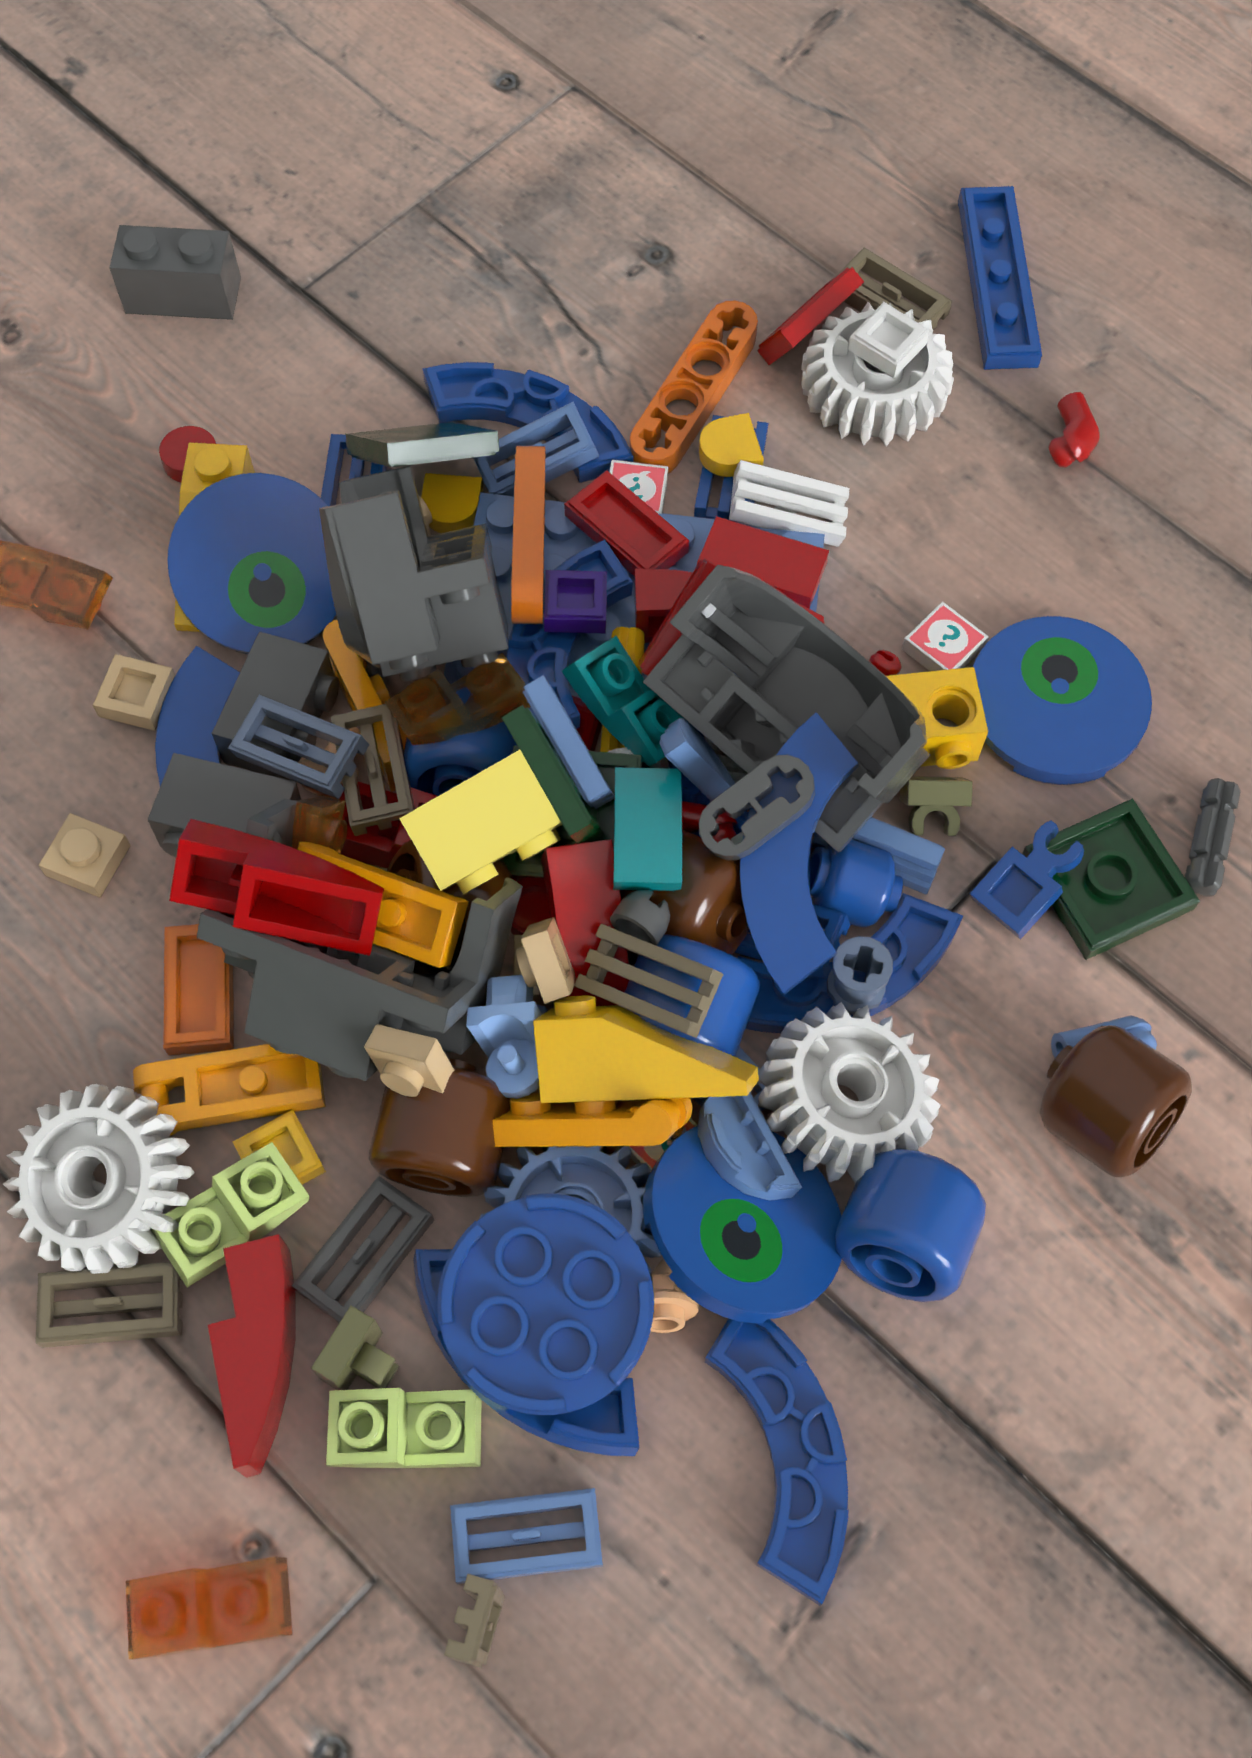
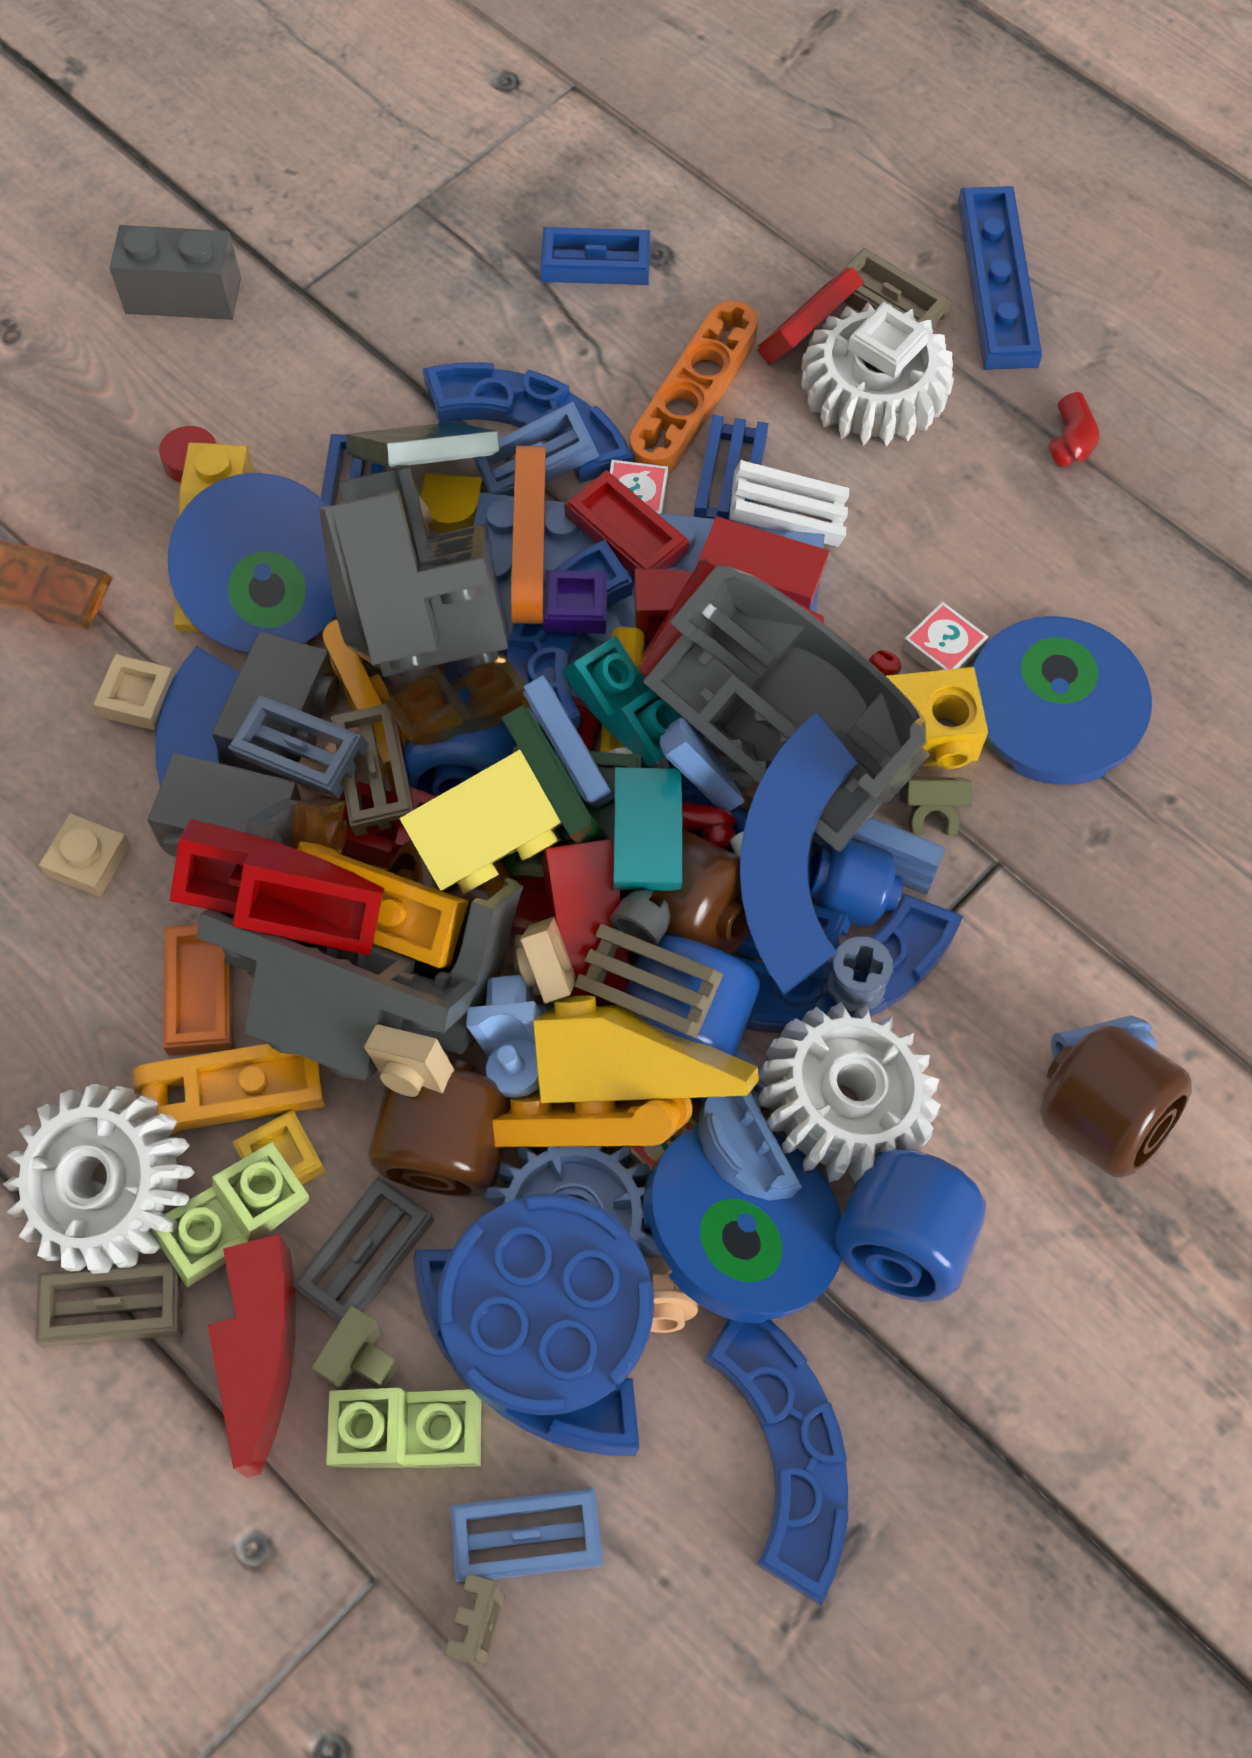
clear orange slope [125,1556,293,1660] -> none
yellow tile [699,413,764,477] -> none
dark grey beam [699,755,815,860] -> none
blue plate [969,820,1084,940] -> none
dark green tile [1022,798,1200,960] -> none
dark grey axle [1185,778,1241,896] -> none
none -> blue tile [540,227,650,285]

